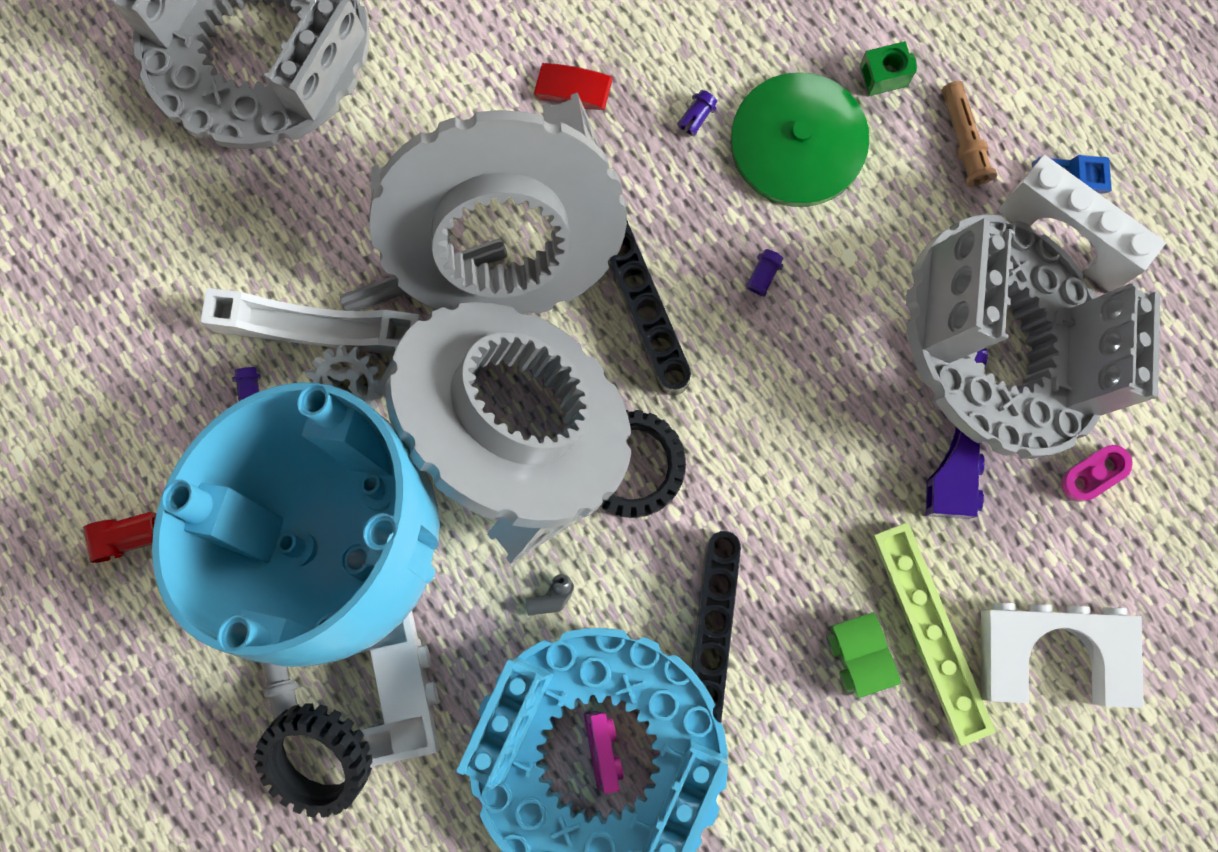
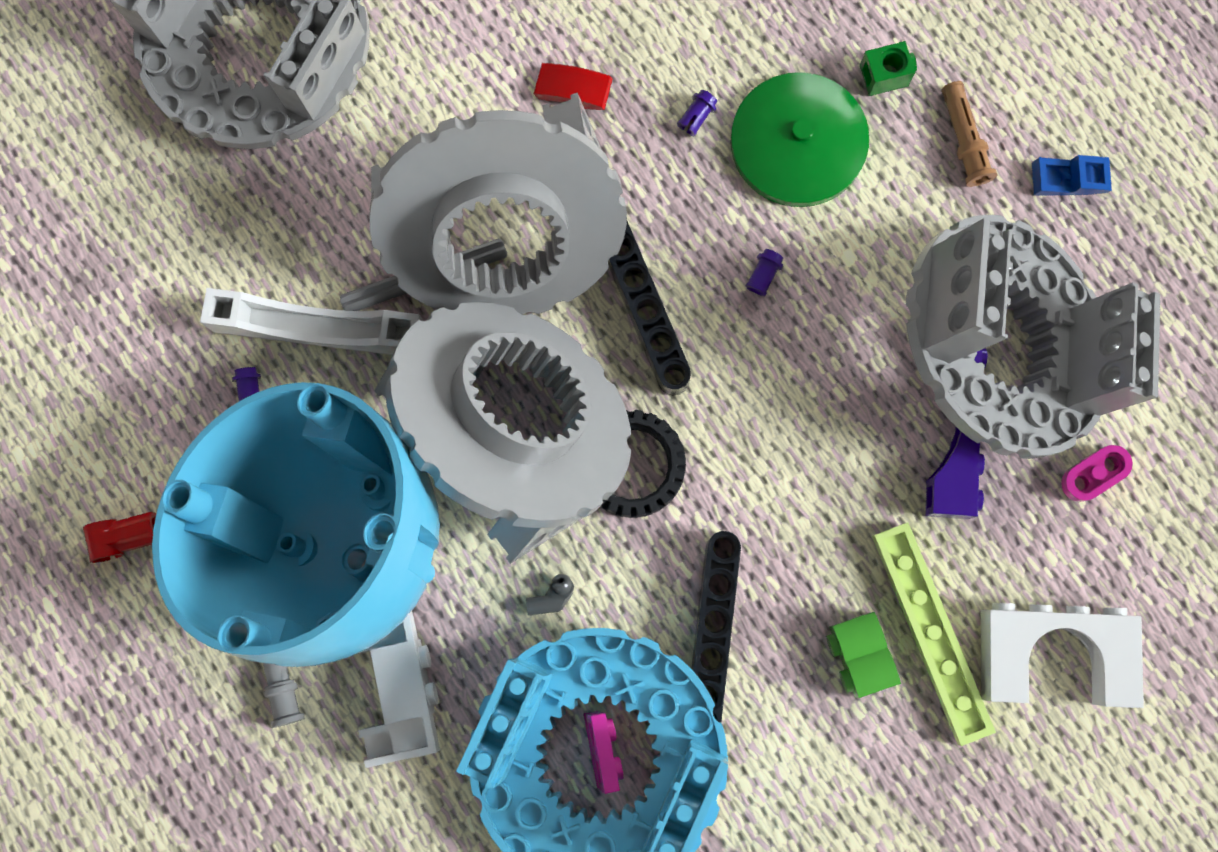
black tyre [254,703,373,818] -> none
white gear [306,345,383,410] -> none
white arch [997,154,1167,292] -> none

